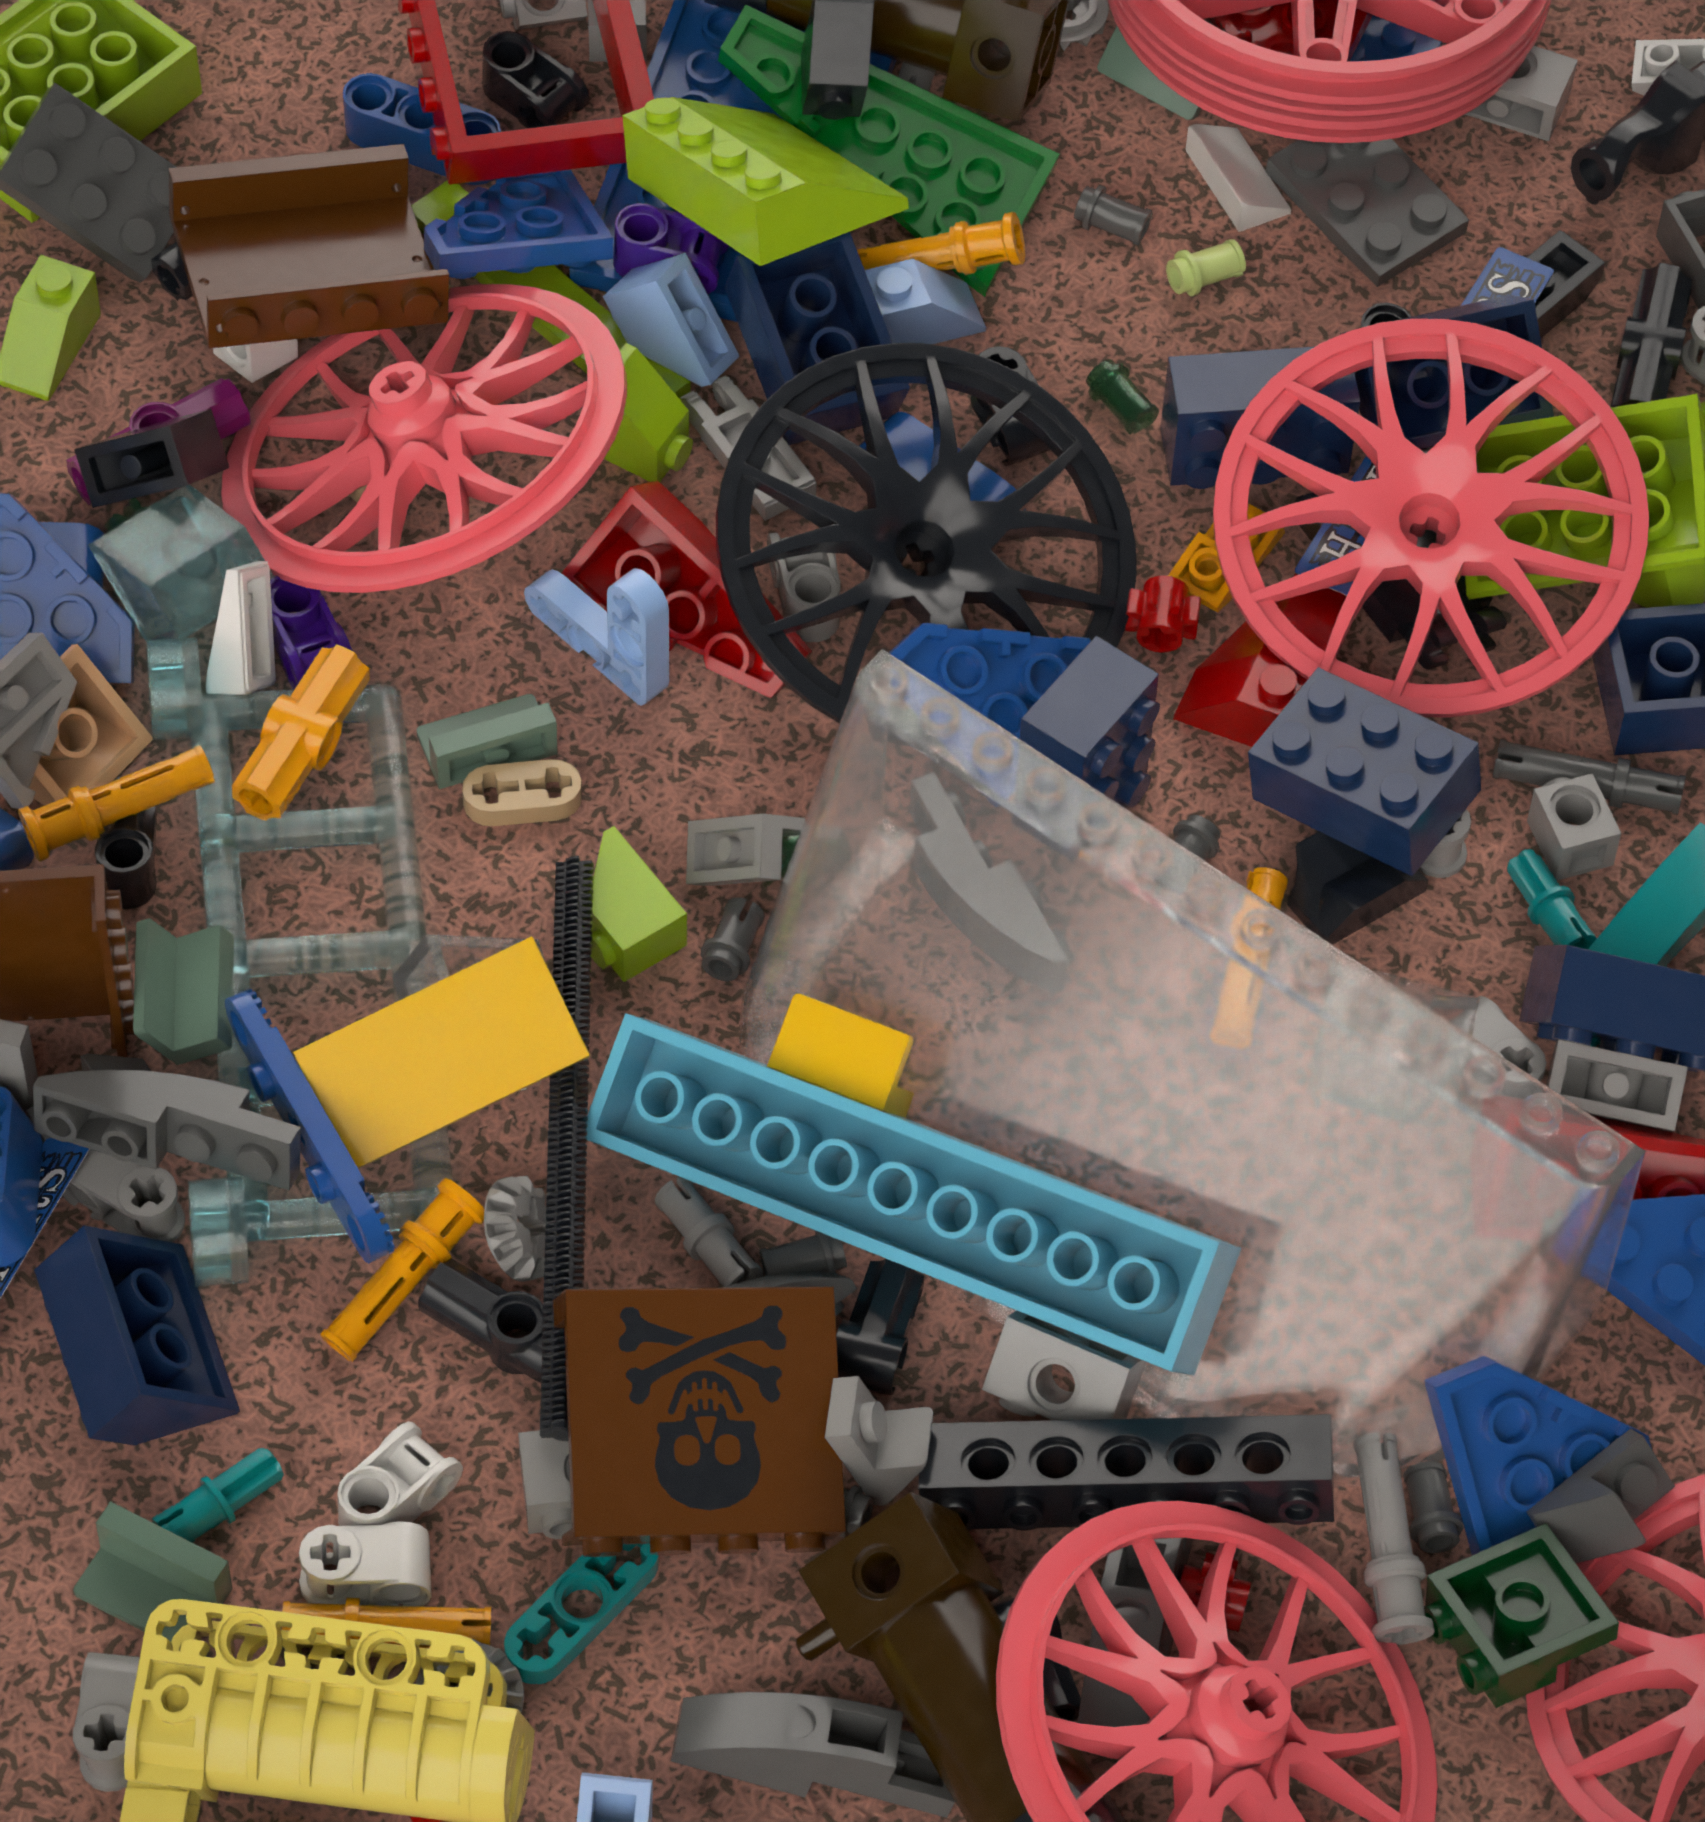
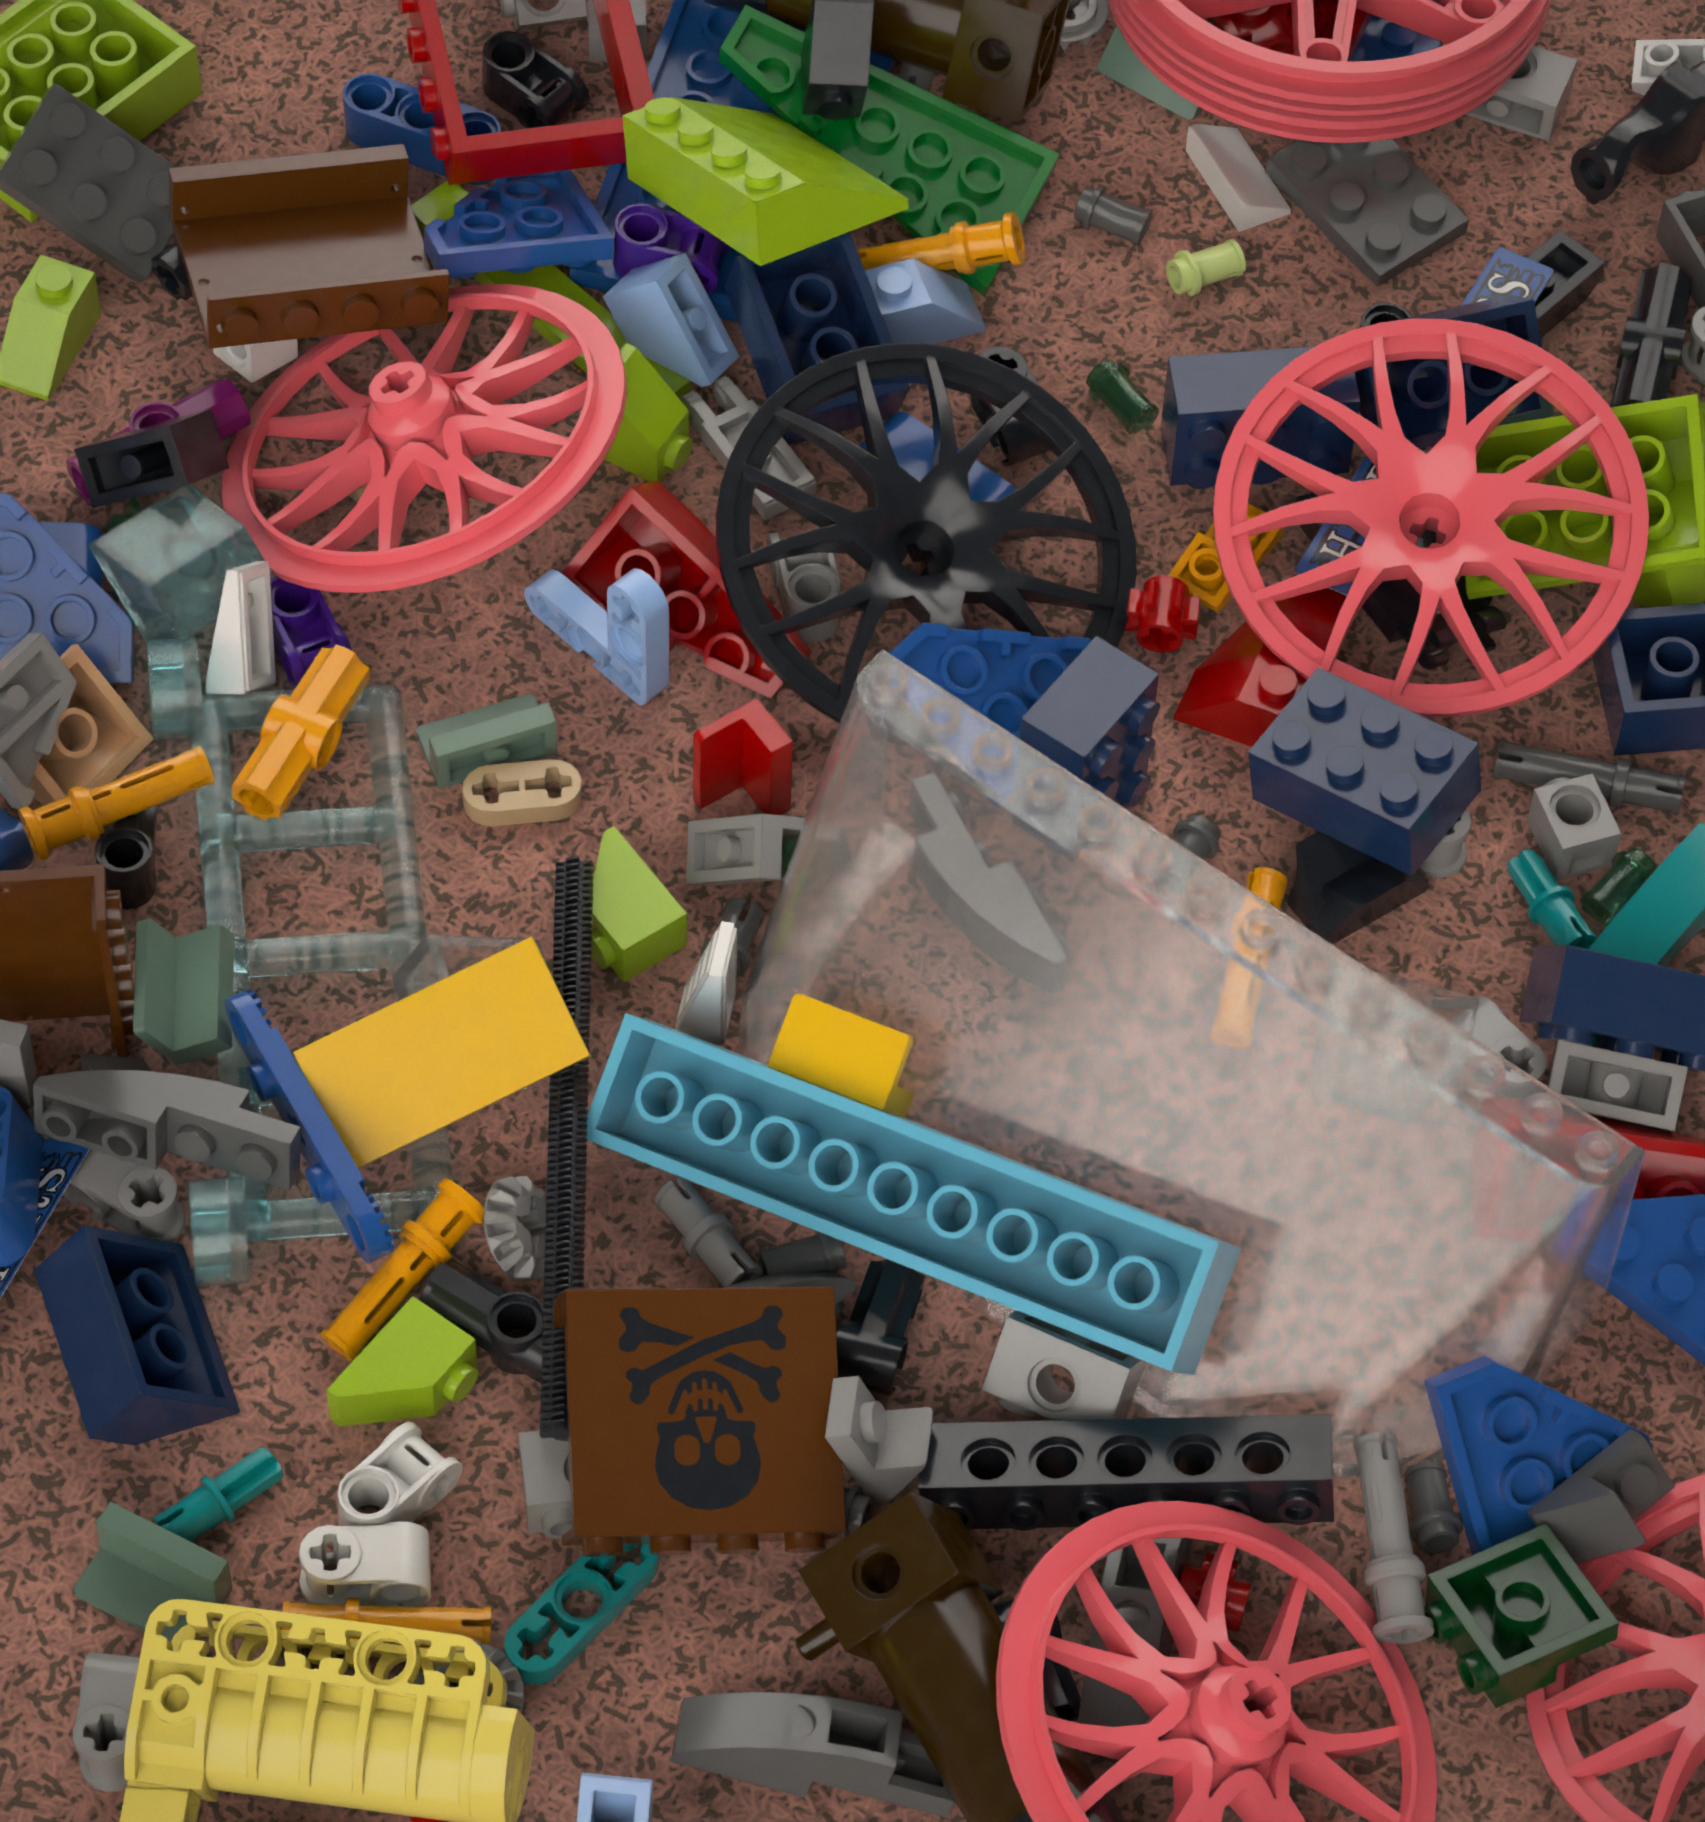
none -> lime slope [326,1296,479,1426]
none -> white slope [675,921,737,1043]
none -> red panel [693,698,793,815]
none -> clear green pin [1580,848,1657,927]

